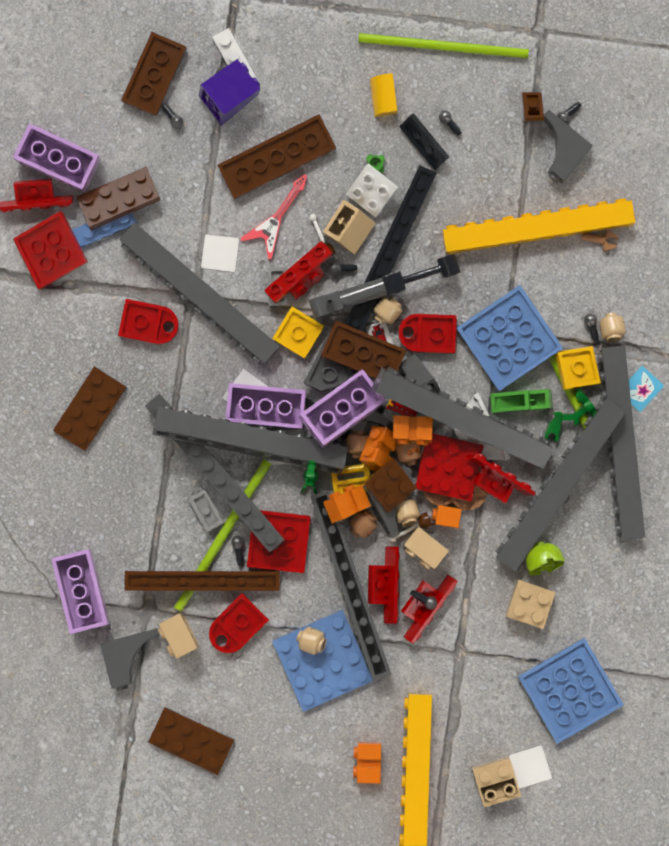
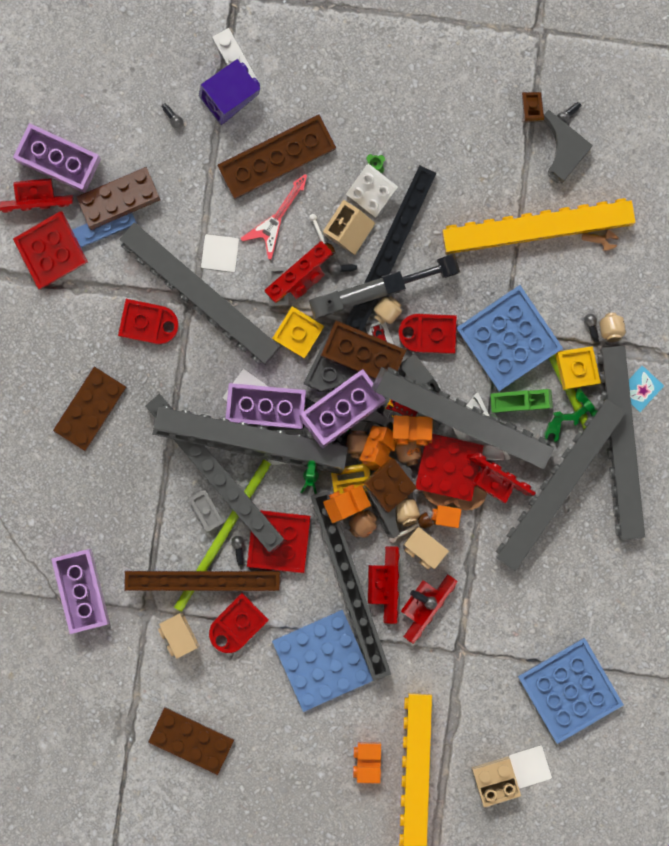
dark grey arch [100,628,160,691] -> none
reddish brown plate [121,32,187,117] -> none
tan head [296,627,327,655] -> none
lime piece [358,33,529,59] -> none
yellow brick [370,73,397,117] -> none
black plate [399,113,450,170] -> none
piece [439,110,462,136] -> none
tan brick [505,580,556,629] -> none
lime cylinder [526,541,565,576] -> none

